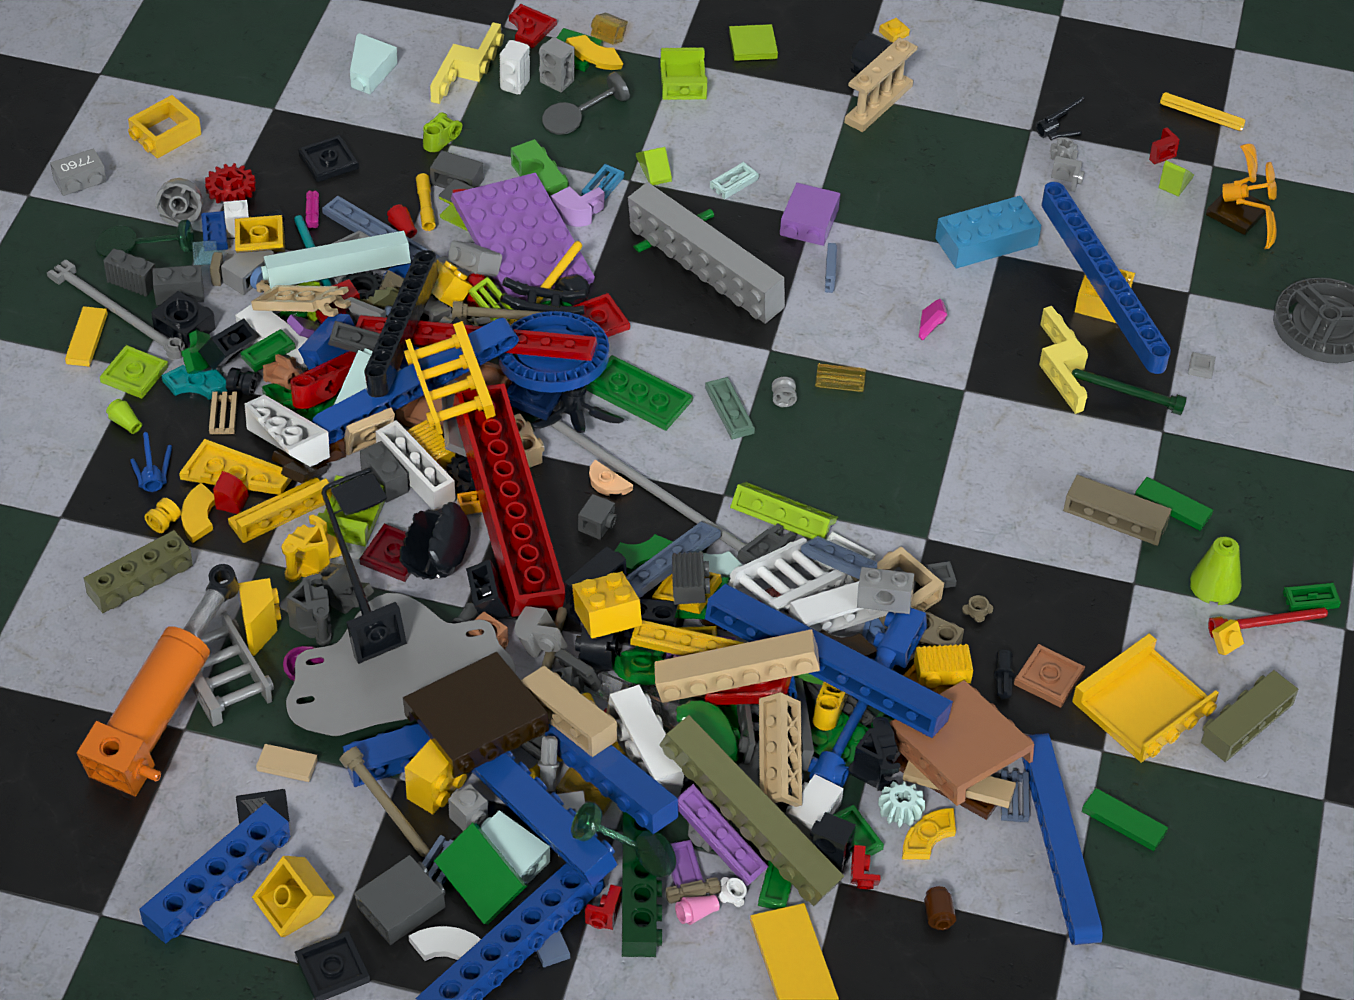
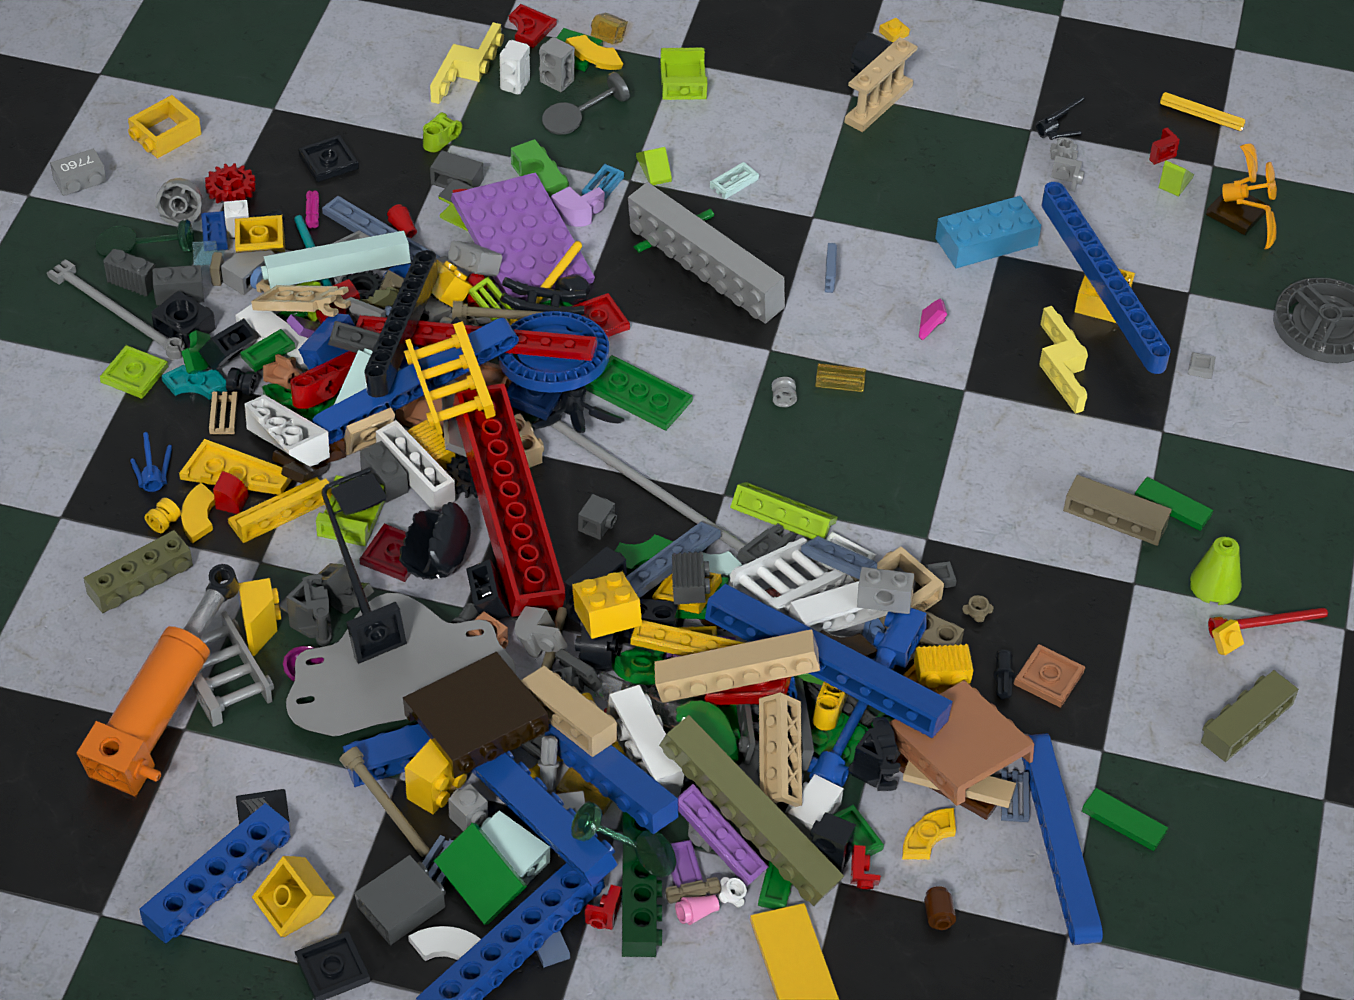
yellow tile [65,306,108,367] -> none
lime cone [106,399,142,434] -> none
tan tile [256,744,318,782] -> none
yellow piece [281,515,341,582] -> none
light aqua slope [350,33,398,94] -> none
yellow piece [416,173,436,231] -> none
light orange piece [457,491,482,515] -> none
light nougat plate [589,460,633,496] -> none
sand green tile [705,377,755,440] -> none
lime tile [729,24,778,61] -> none
medium lavender brick [780,182,840,246] -> none
light aqua gear [878,780,925,828] -> none
dark green piece [1071,369,1187,416] -> none
yellow panel [1072,633,1219,763] -> none
green tile [1283,583,1341,612] -> none

